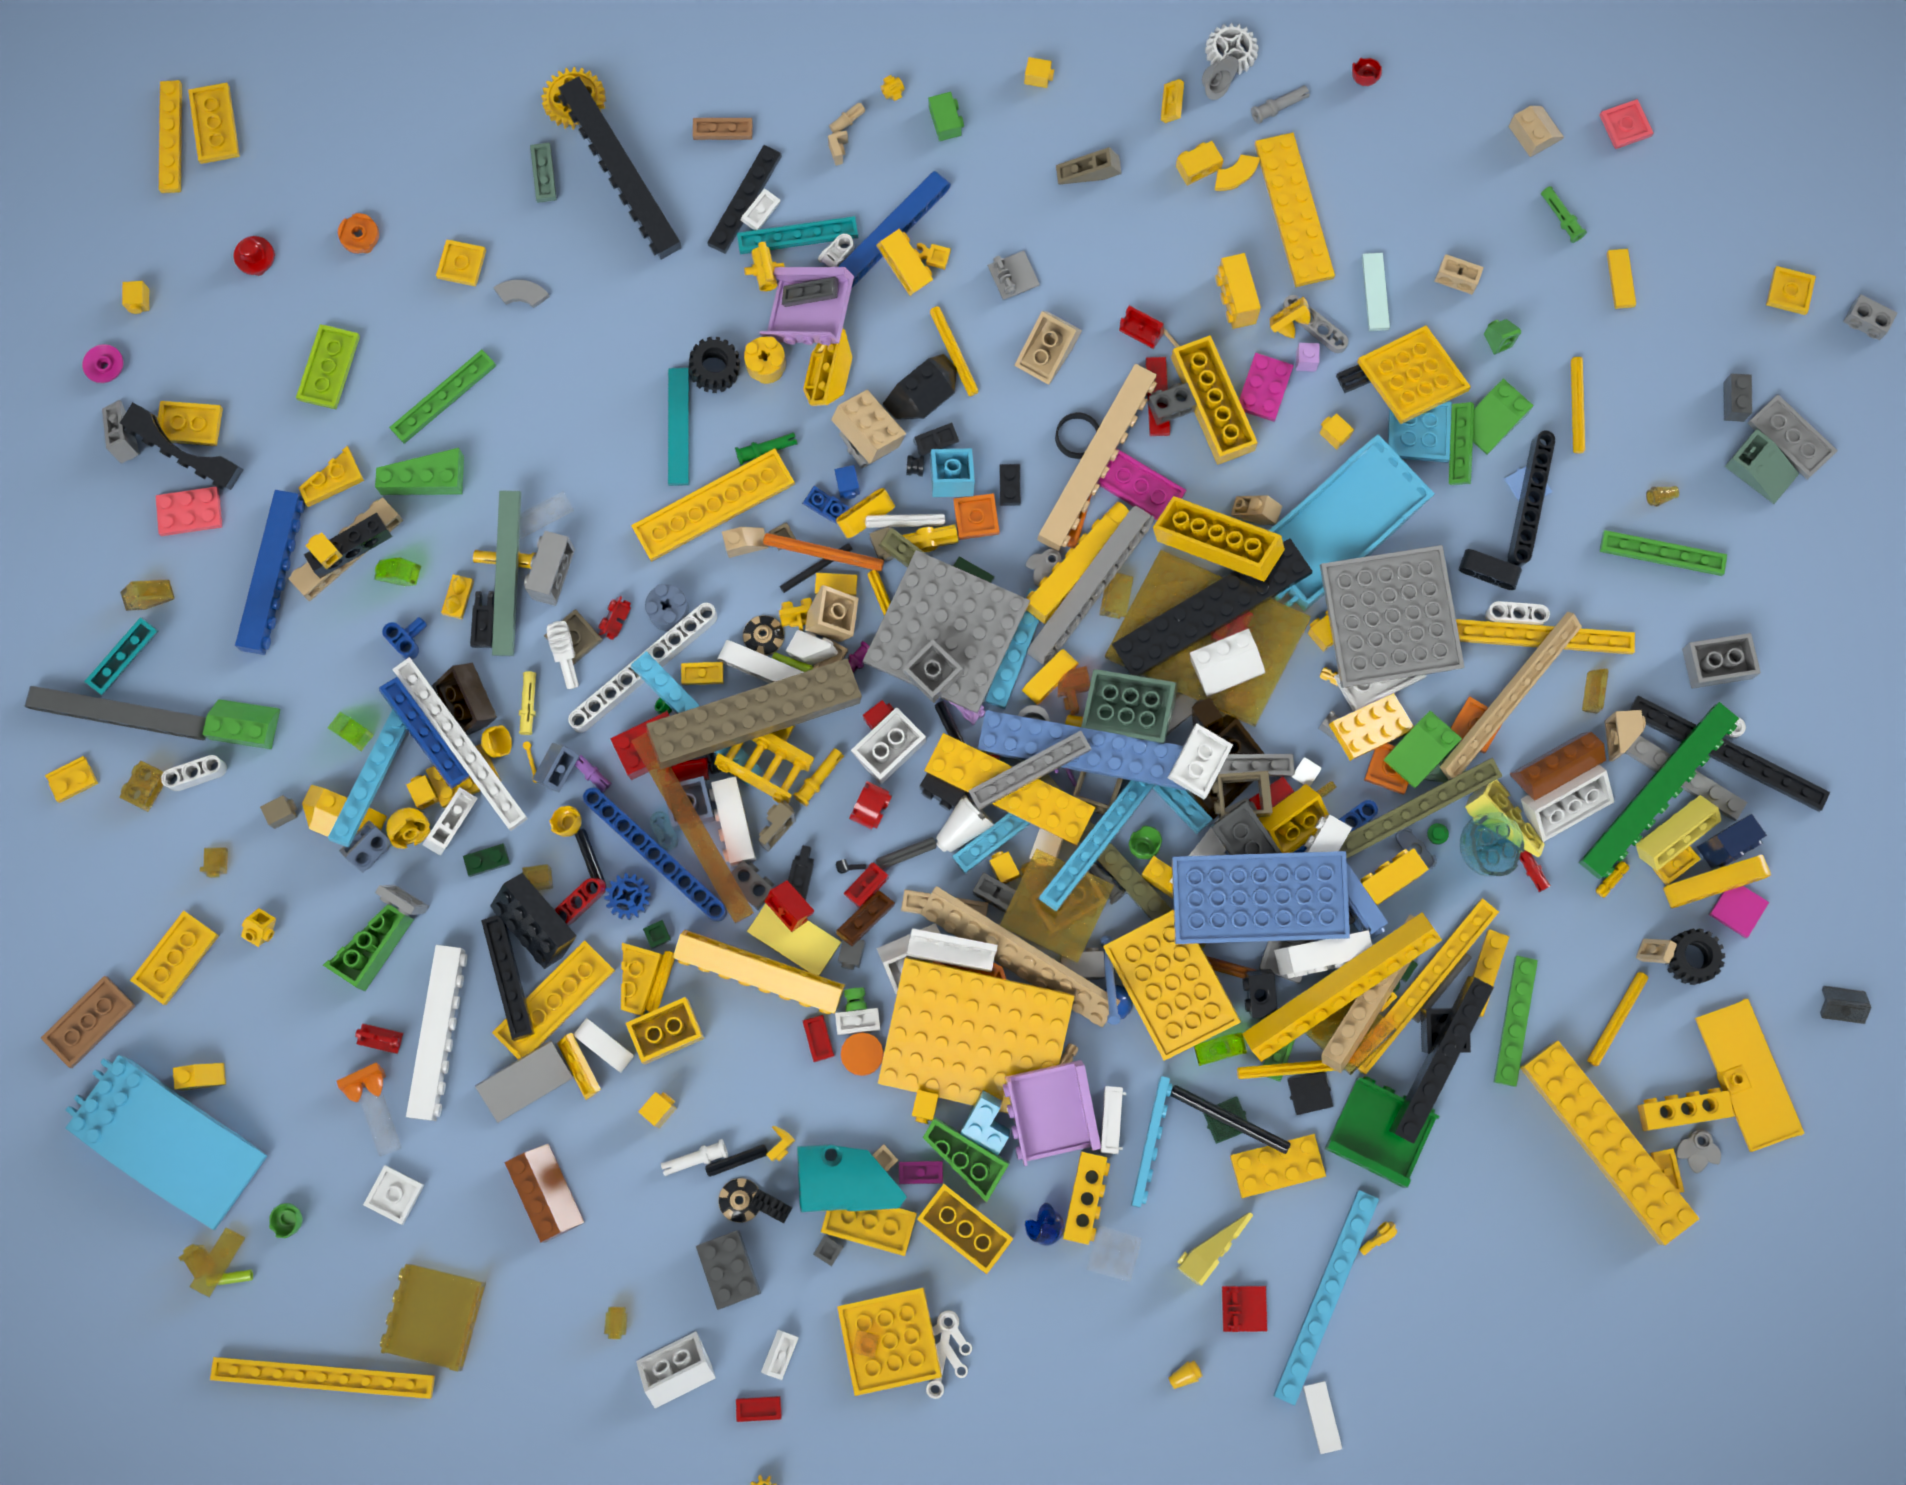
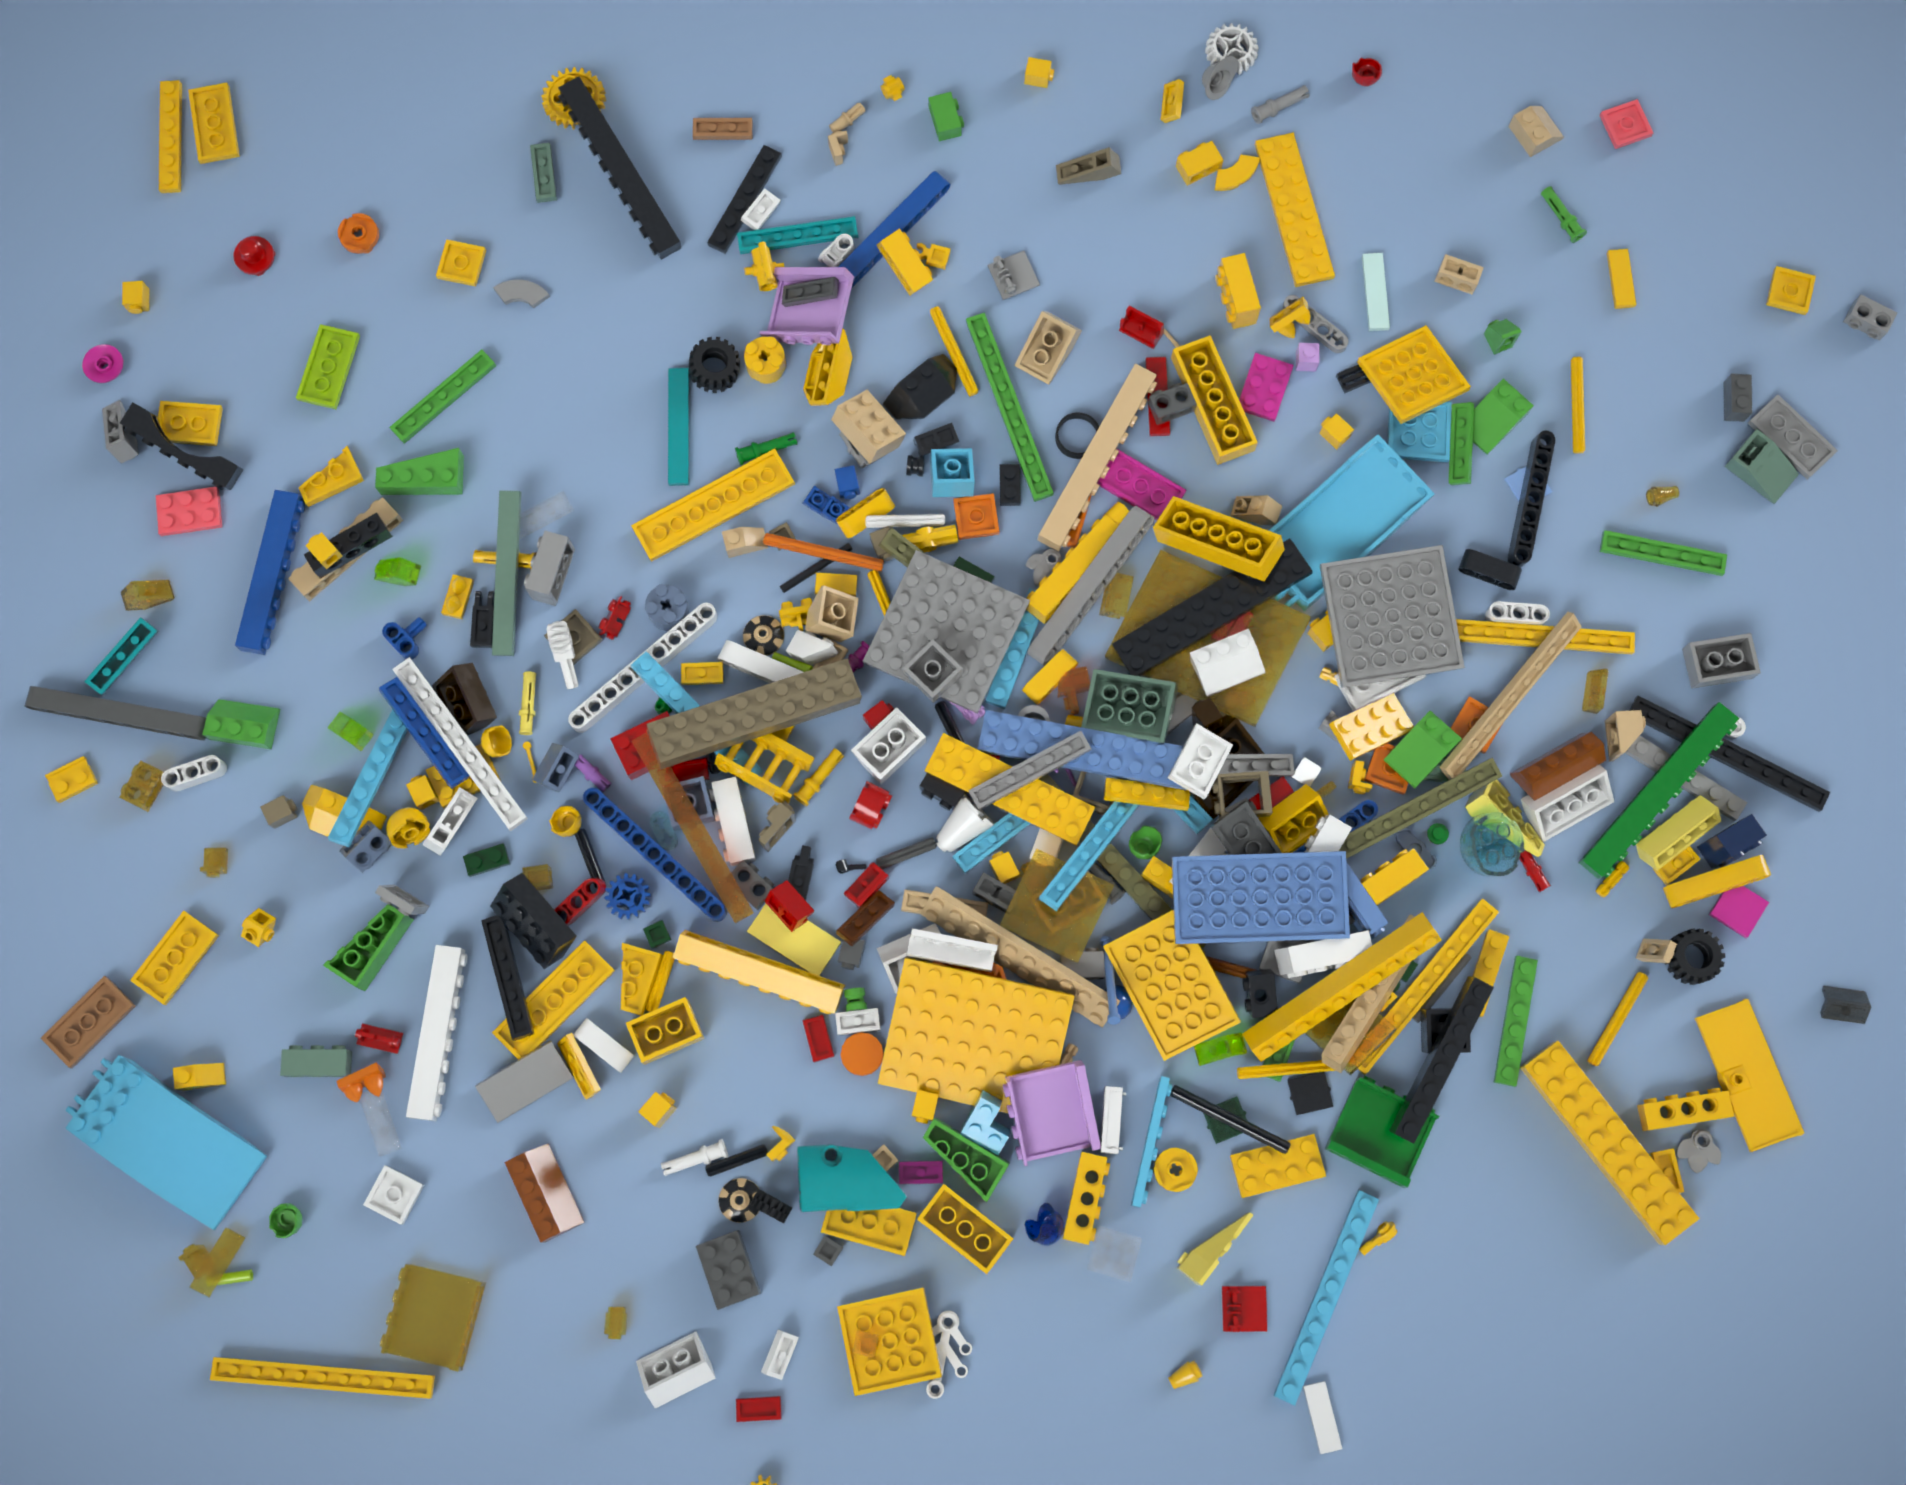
none -> sand green brick [280,1045,352,1077]
none -> bright green plate [966,312,1054,502]
none -> yellow plate [1104,777,1190,811]
none -> yellow plate [1153,1147,1198,1192]
none -> yellow bracket [1348,760,1373,794]

